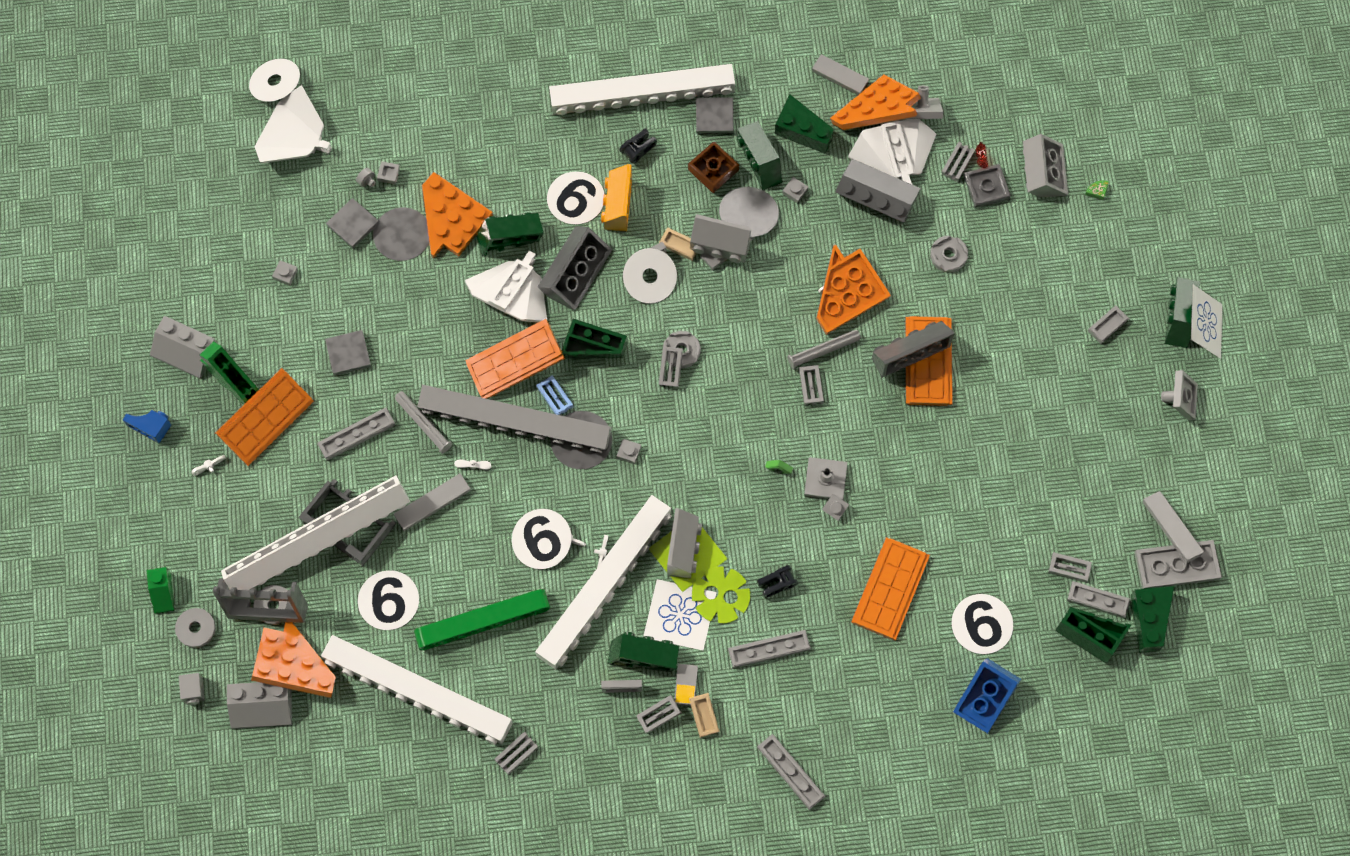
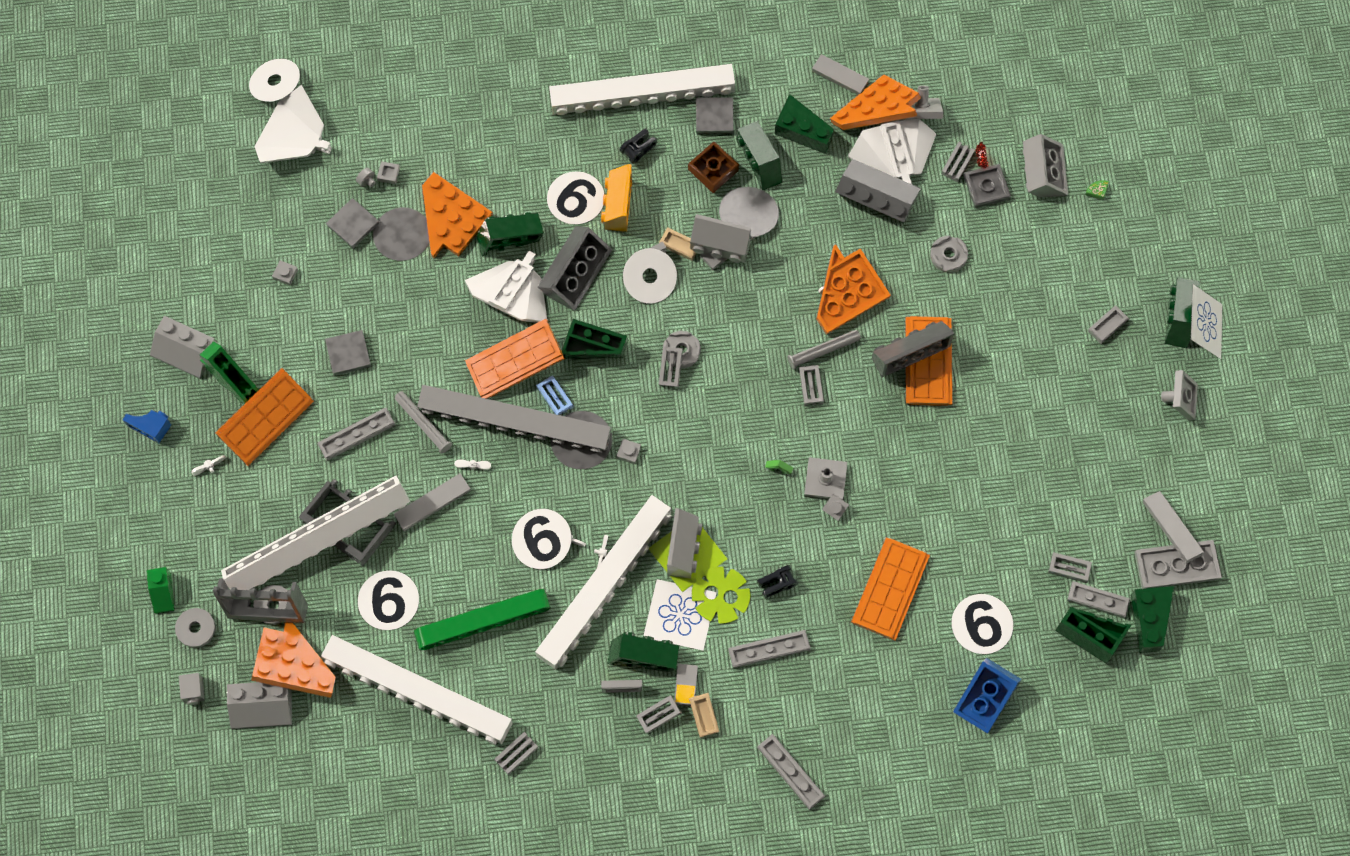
light grey plate [782,177,808,204] -> none

